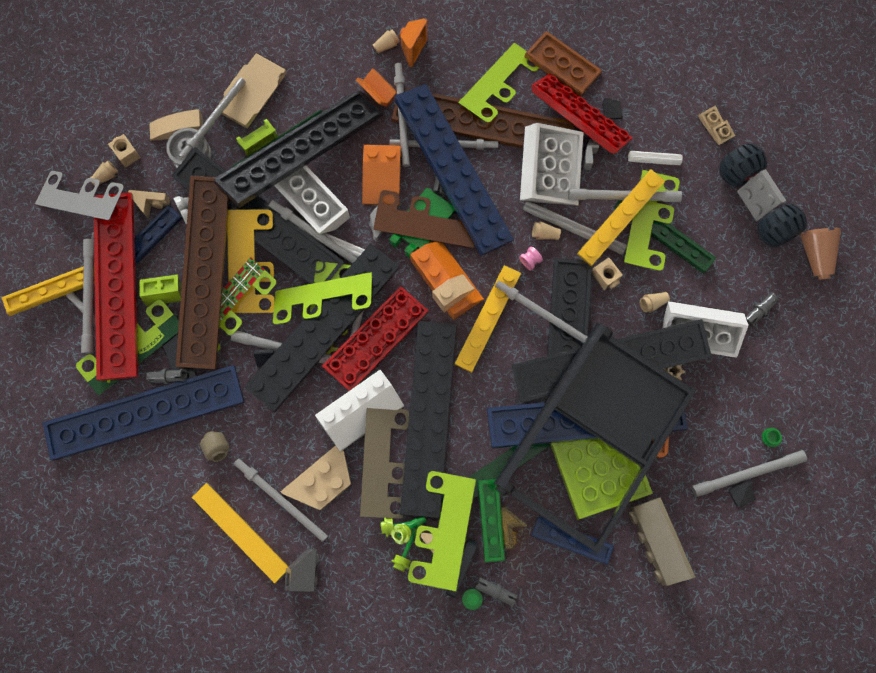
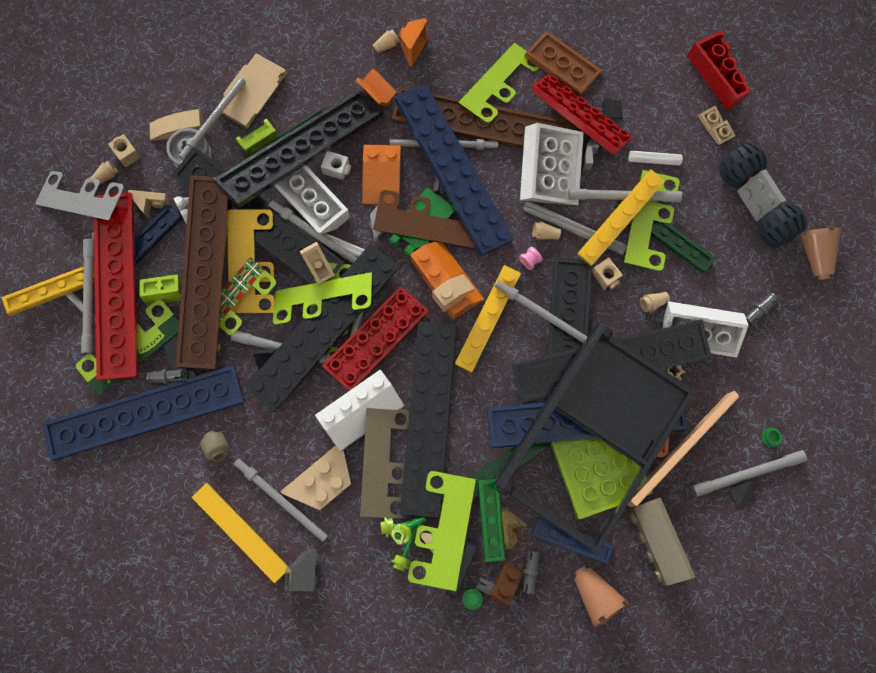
light grey bar [394,63,410,167] -> none
none -> tan slope [300,242,335,284]
none -> white brick [321,151,351,180]
none -> reddish brown plate [489,561,523,608]
none -> dark grey pin [522,551,541,594]
none -> nougat cone [574,566,629,628]
none -> light nougat tile [628,391,739,507]
none -> red wedge [687,30,751,111]

